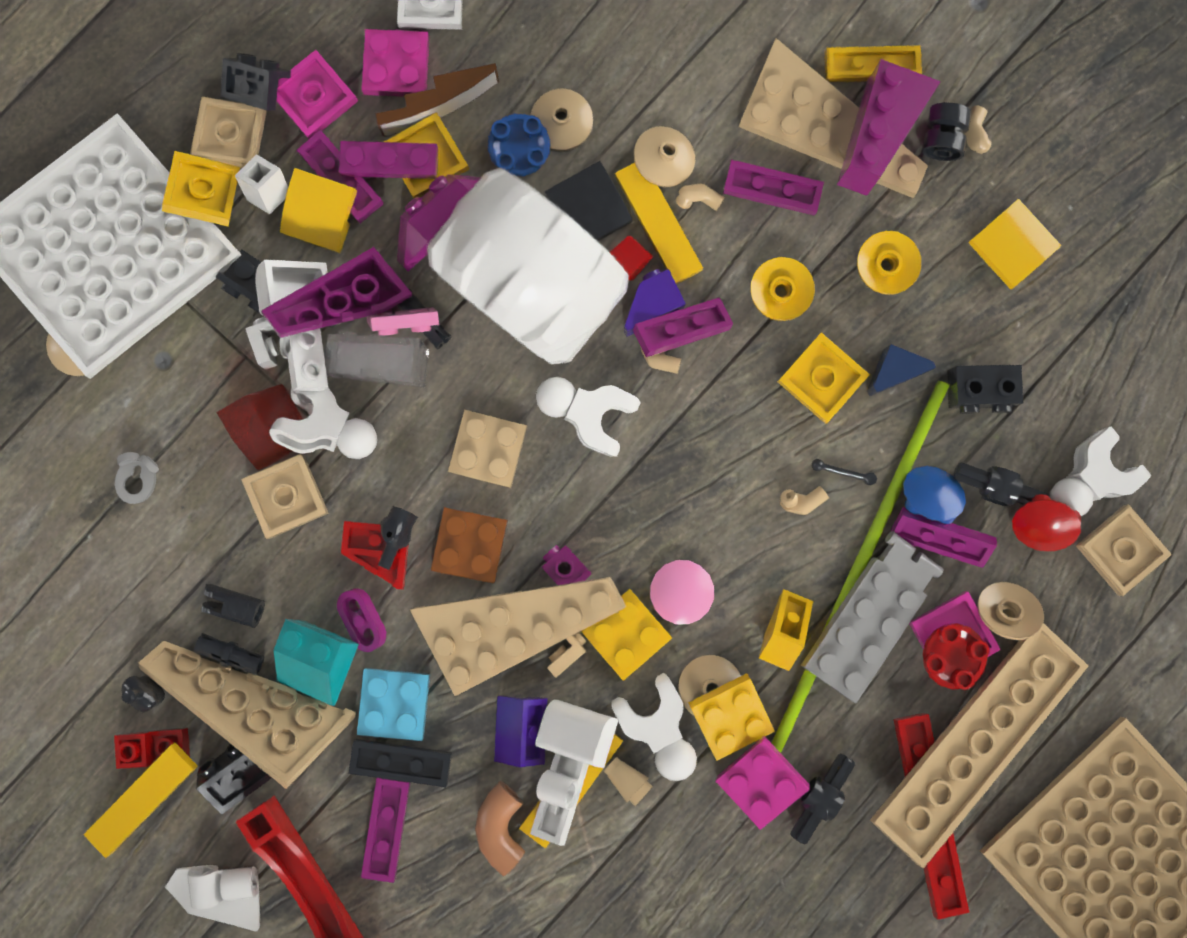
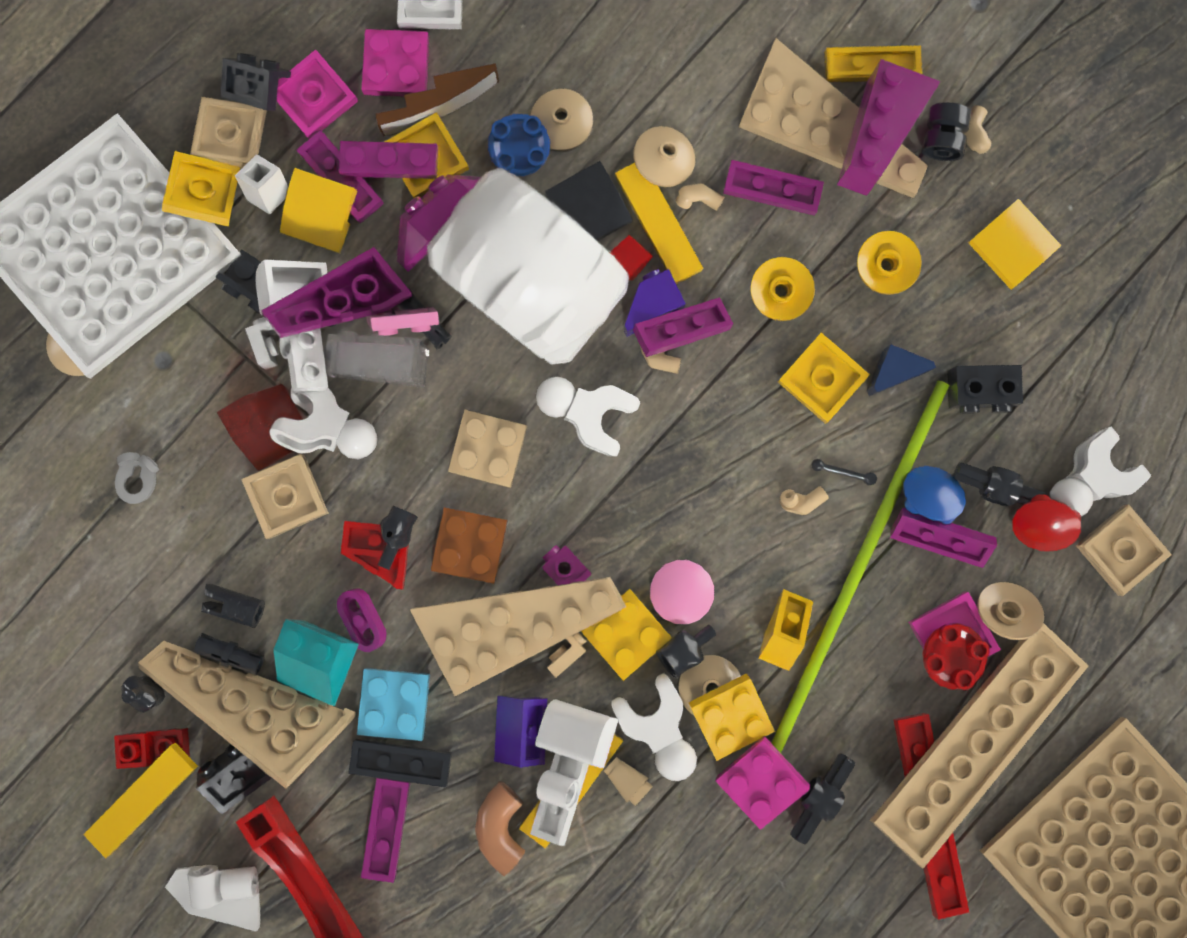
light grey hinge [801,531,944,703] -> none
none -> black piece [656,625,716,679]

